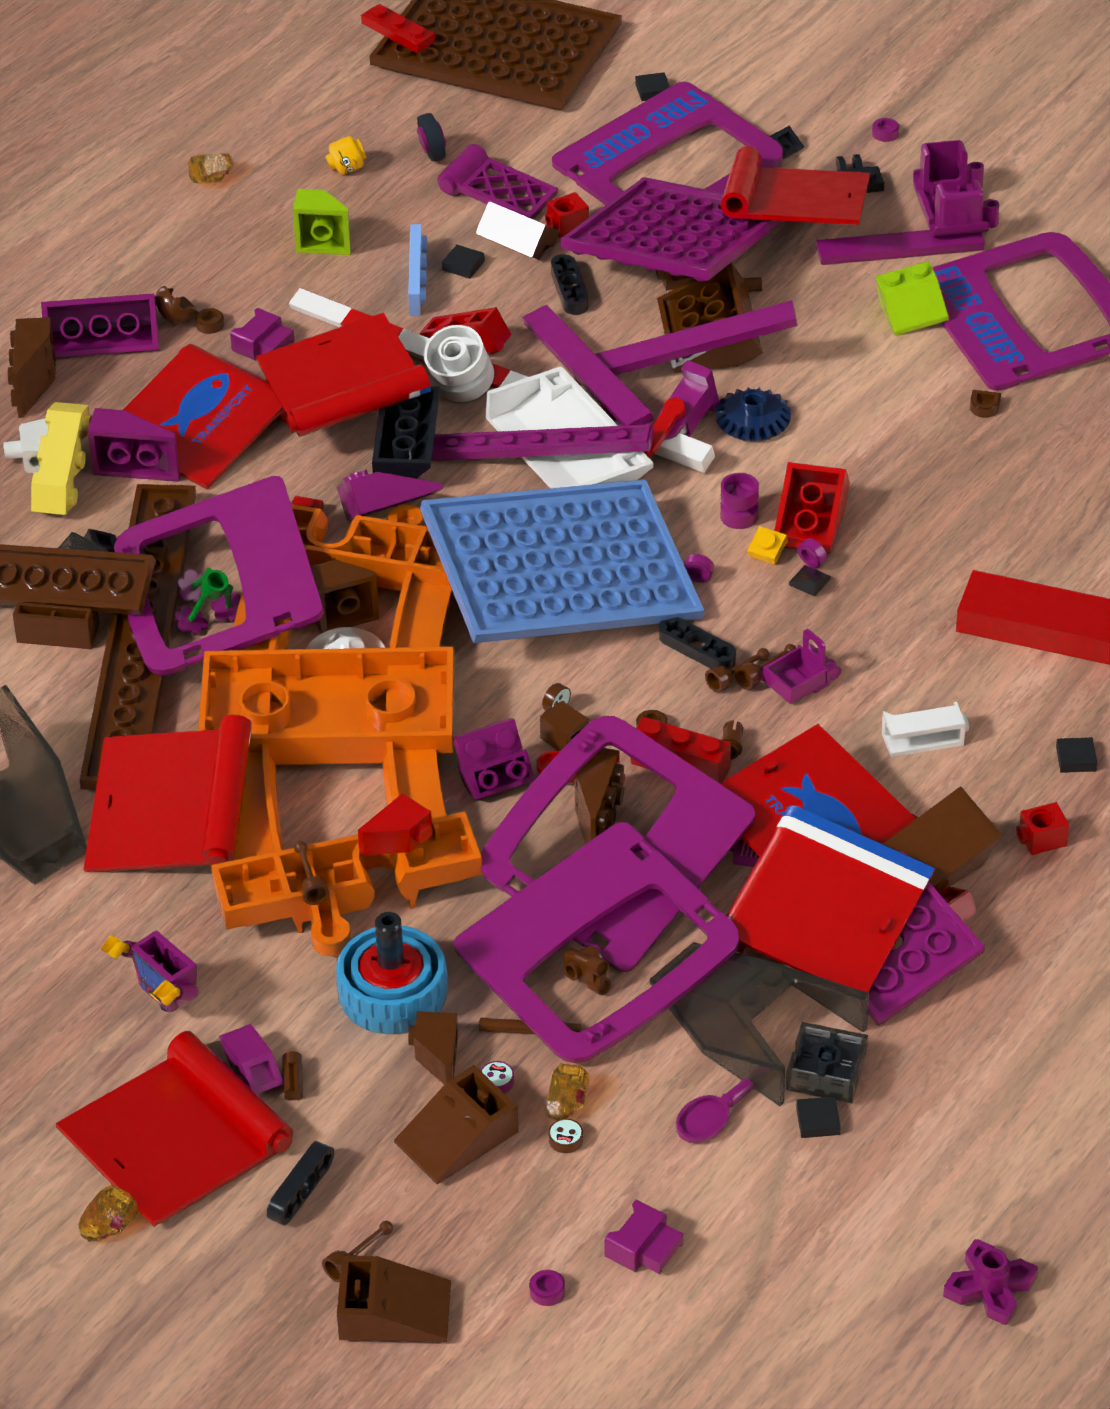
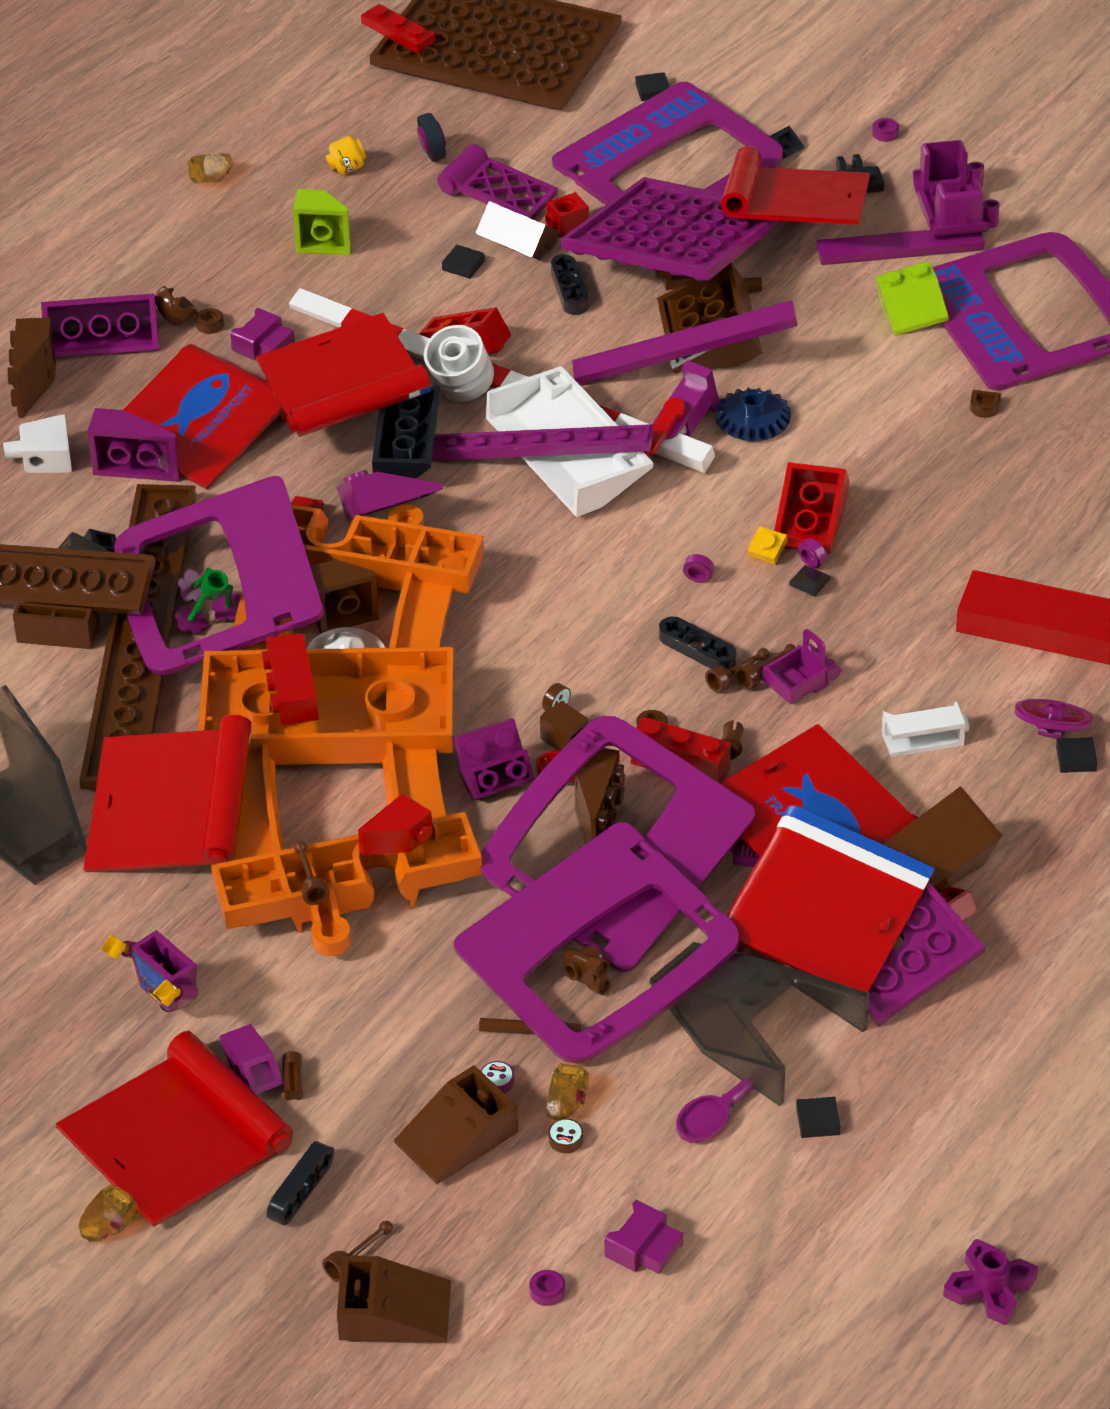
light yellow brick [31,402,92,515] -> none
dark azure wheel [336,912,448,1034] -> none
light blue plate [408,224,427,316] -> none
reddish brown slope [408,1011,458,1085] -> none
medium blue plate [420,479,705,643] -> none
magenta tile [522,305,654,426] -> none
magenta wheel [720,473,759,529] -> none
piece [786,1022,868,1103] -> none
red brick [1016,802,1069,855] -> none
none -> red brick [262,633,319,726]
none -> magenta shield [1014,699,1093,739]

